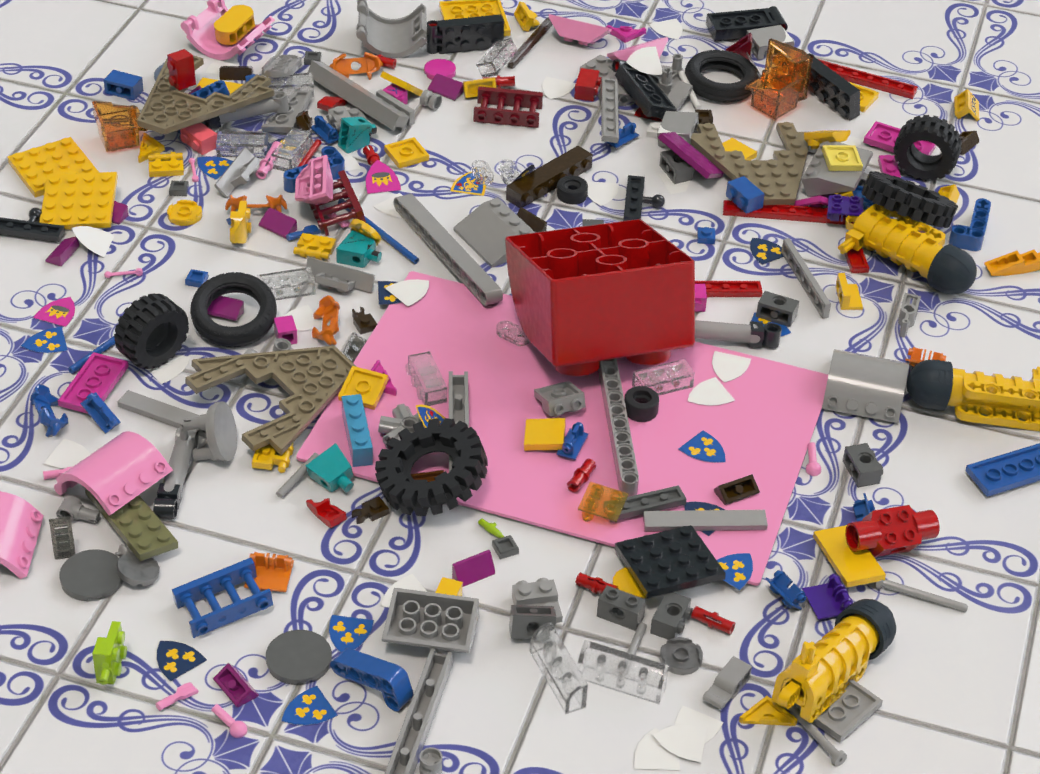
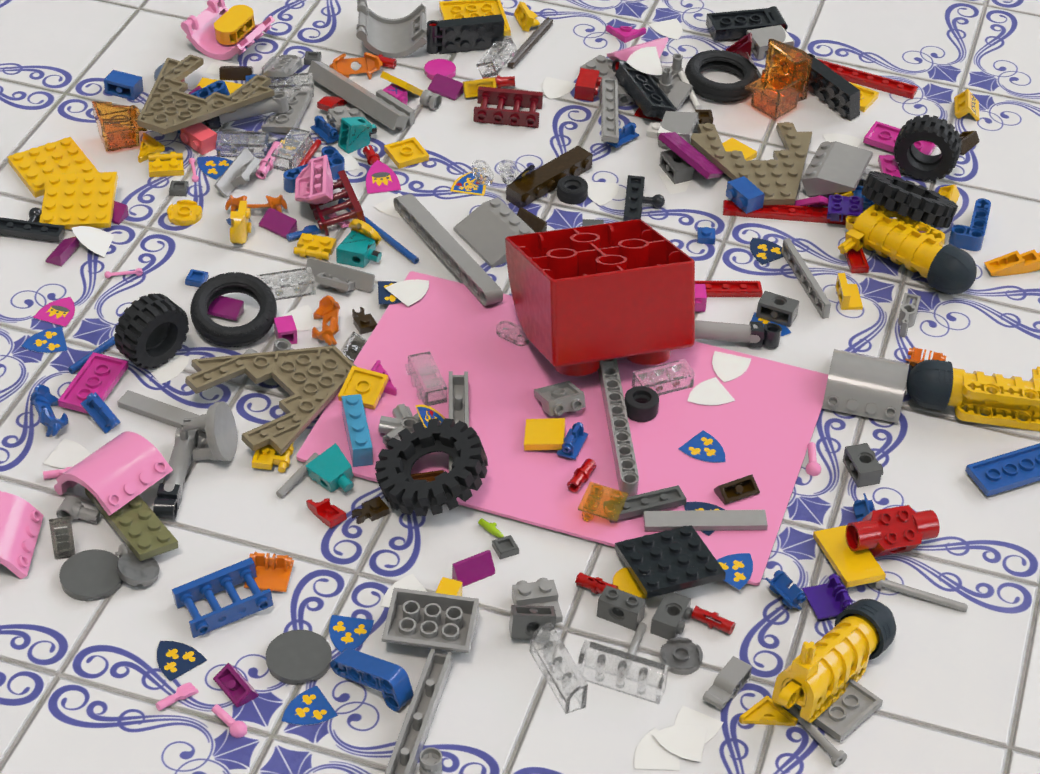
lime plate [92,621,127,685] -> none
red brick [167,49,196,91] -> none
dark brown plate [296,110,313,132] -> none
bright pink wedge [549,14,612,46] -> none
yellow slope [804,130,850,149] -> none
light yellow tile [822,145,863,171] -> none

